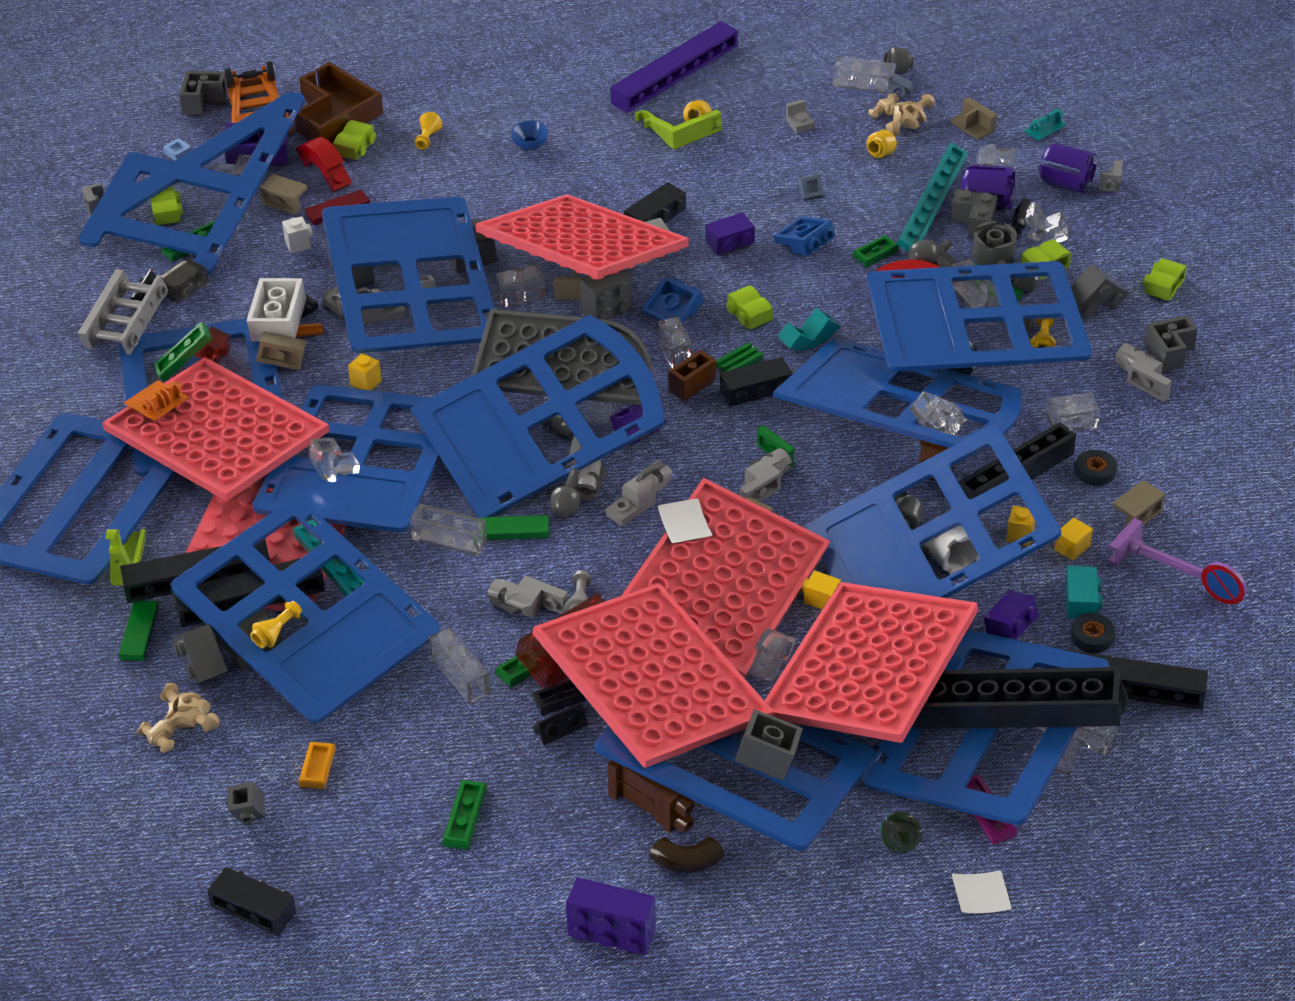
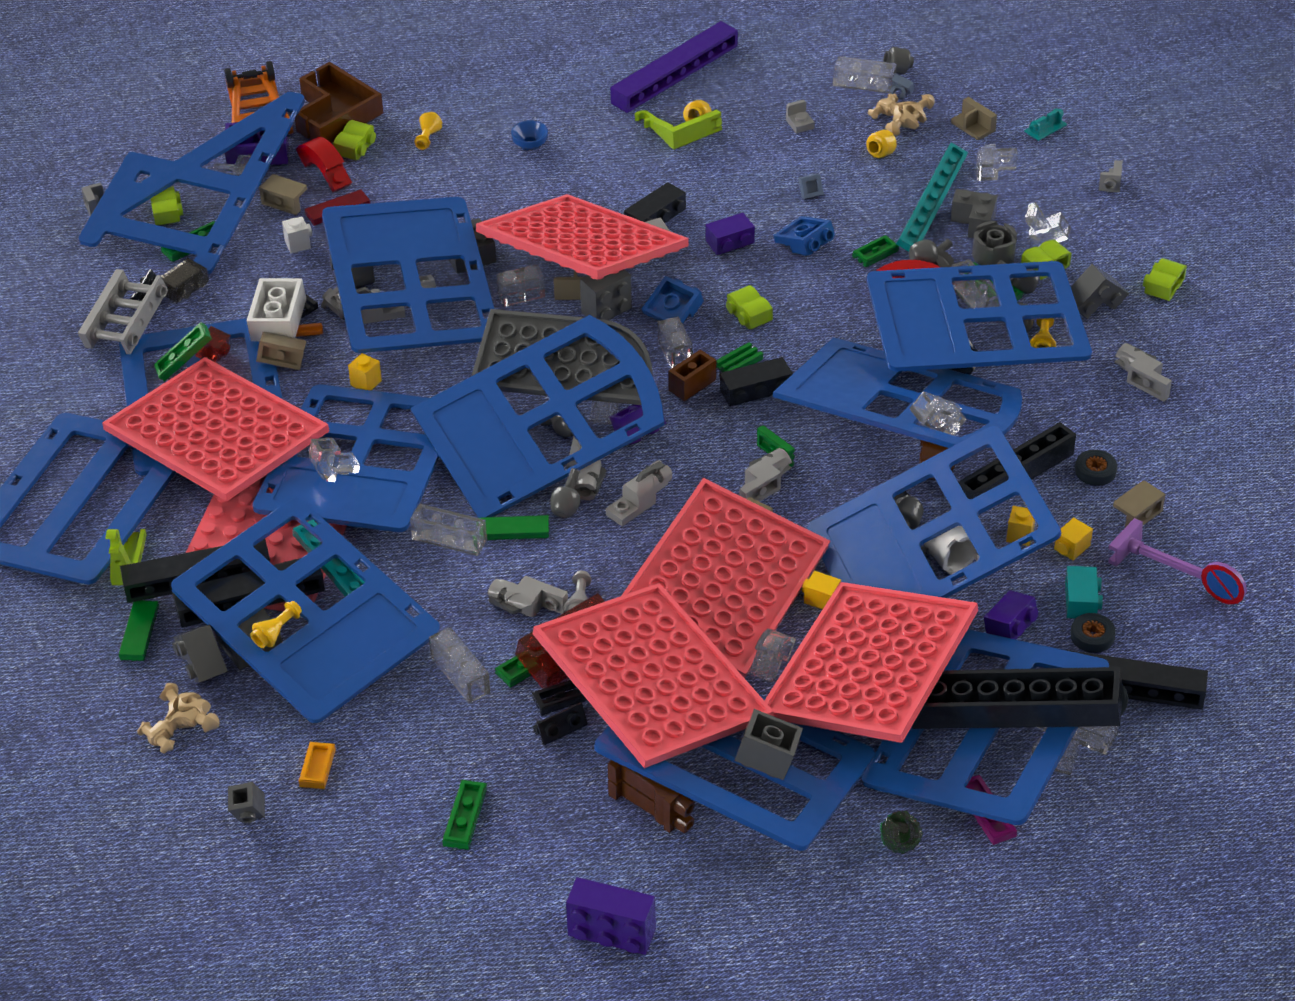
orange hinge [124,380,189,421] -> none
light blue plate [163,138,192,161] -> none
dark grey brick [179,71,228,115] -> none
black brick [207,867,296,936] -> none
dark brown cylinder [649,837,725,873] -> none
white sticker [658,498,712,543] -> none
teal brick [777,308,841,351] -> none
white sticker [952,870,1011,913] -> none
dark purple cylinder [961,165,1015,209] -> none
black tile [1011,197,1031,239] -> none
dark purple cylinder [1039,143,1097,194] -> none
clear brick [1046,392,1100,431] -> none
dark grey brick [1144,315,1198,372] -> none

